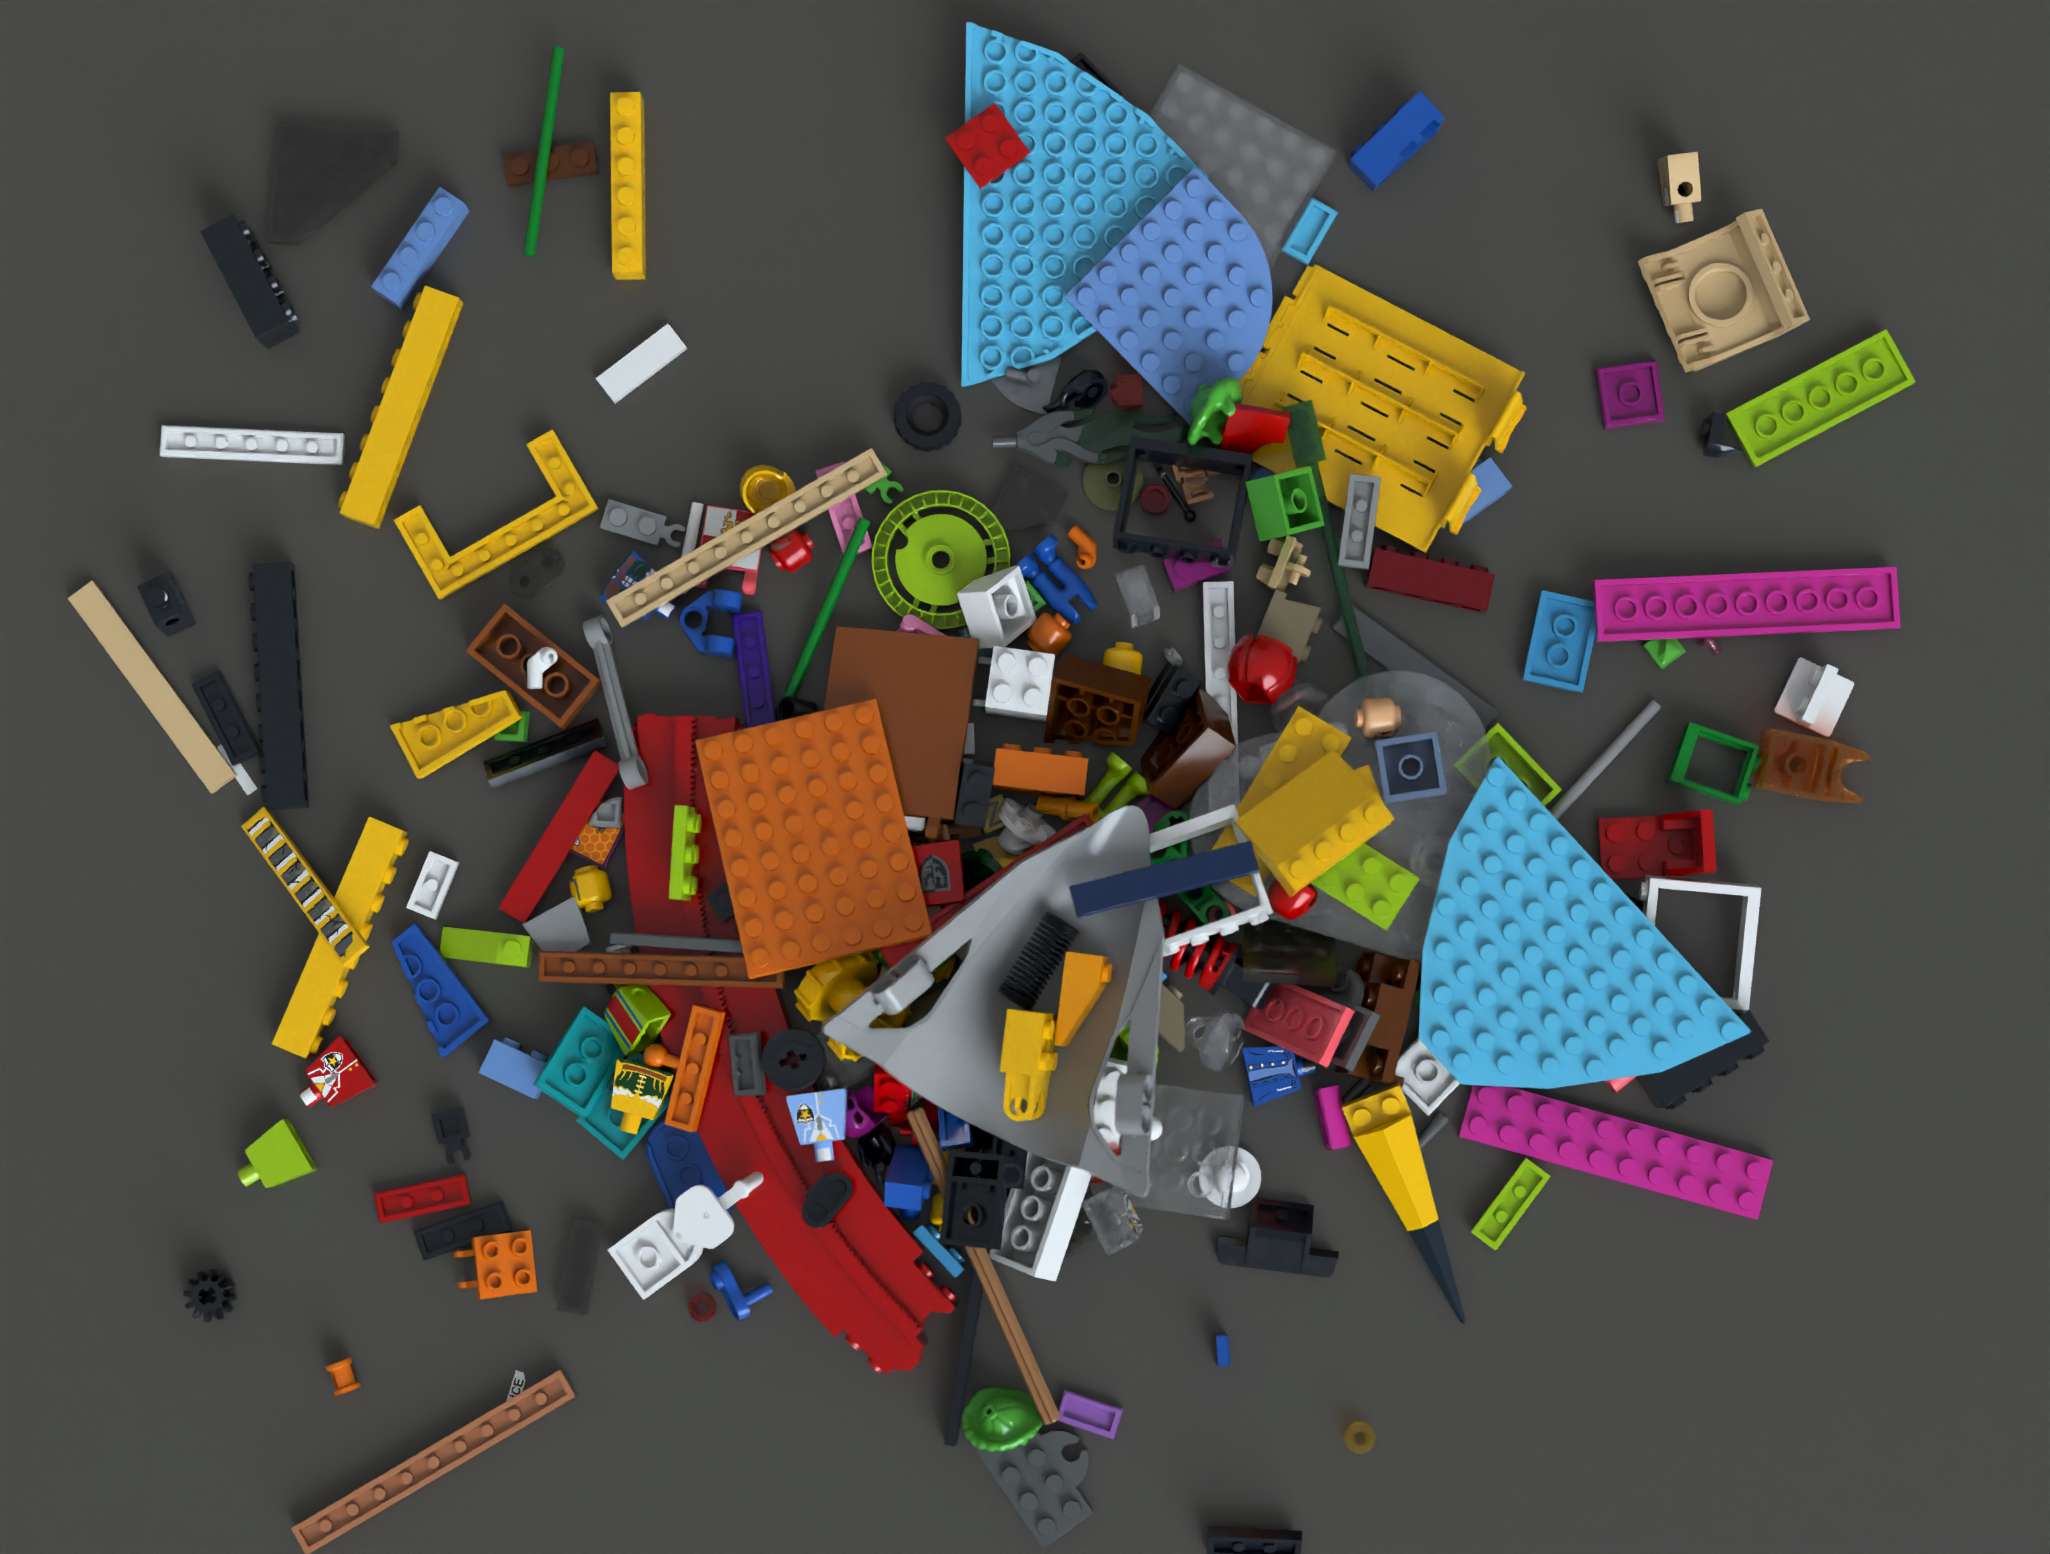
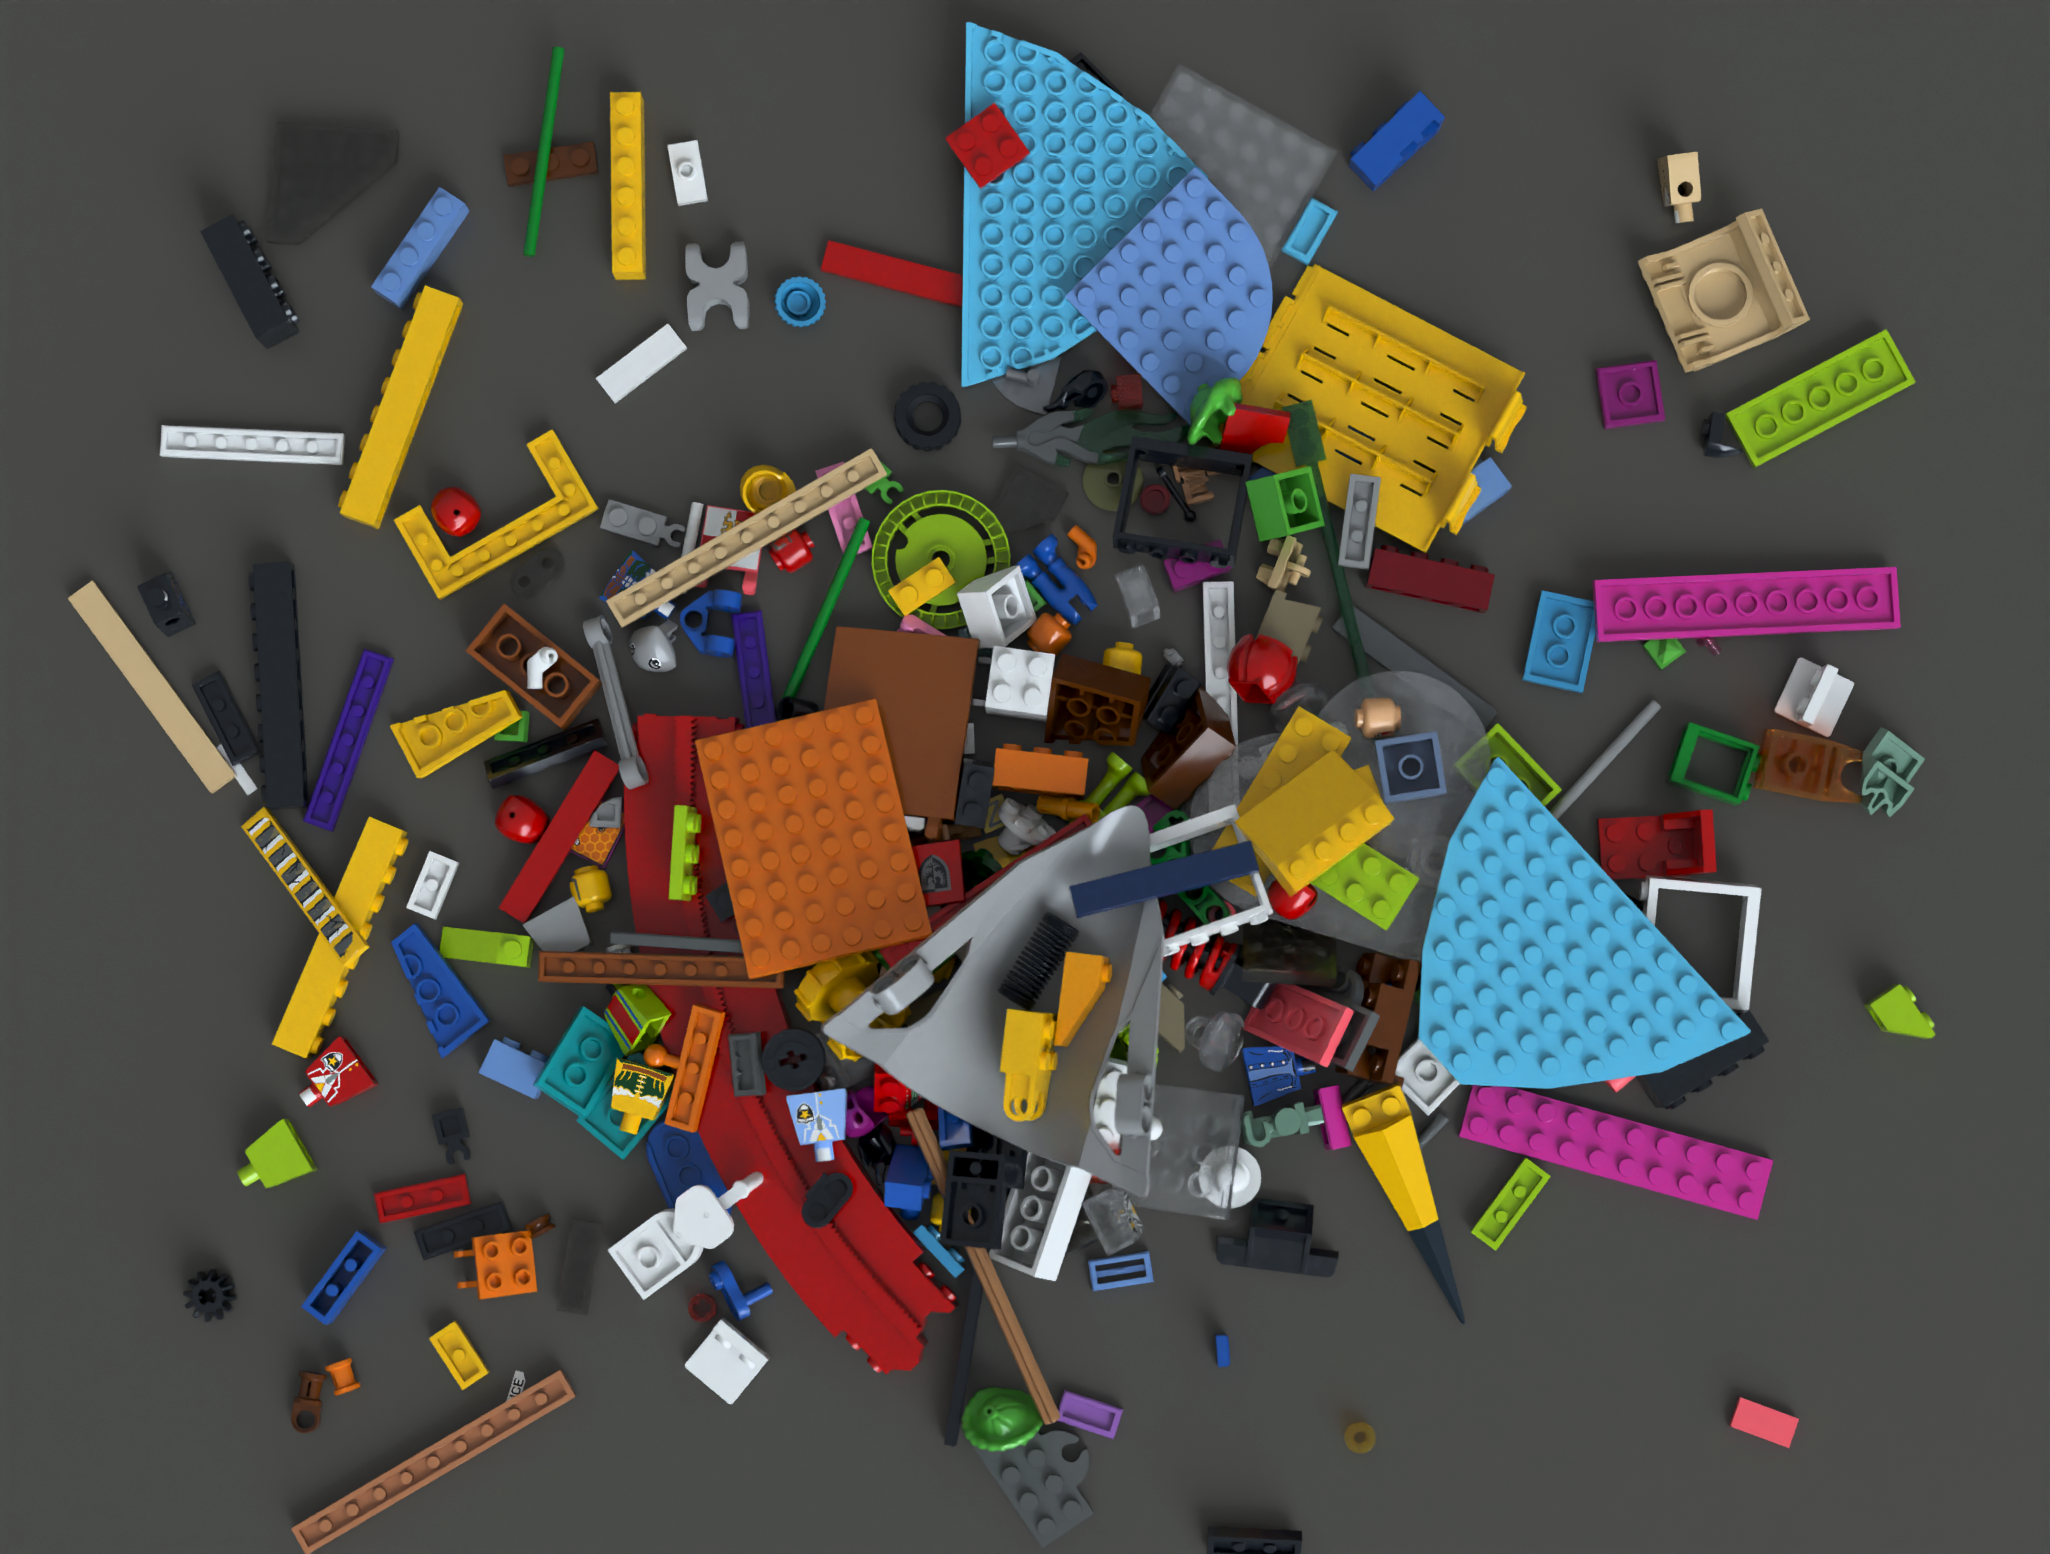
none -> reddish brown connector [291,1371,327,1433]
none -> blue brick [301,1230,387,1325]
none -> dark purple tile [303,649,394,832]
none -> yellow plate [429,1320,490,1390]
none -> red helmet [430,486,481,537]
none -> red helmet [494,795,549,844]
none -> reddish brown bush [524,1213,556,1240]
none -> light grey piece [629,619,678,672]
none -> white plate [668,140,708,206]
none -> light grey piece [685,241,750,331]
none -> white bracket [685,1318,771,1404]
none -> dark azure hat [773,276,826,328]
none -> red tile [821,240,963,308]
none -> yellow plate [888,557,956,616]
none -> medium blue tile [1088,1251,1154,1291]
none -> sand green hips [1237,1102,1324,1147]
none -> coral tile [1729,1397,1799,1448]
none -> sand green plate [1860,727,1925,817]
none -> lime slope [1864,984,1936,1039]

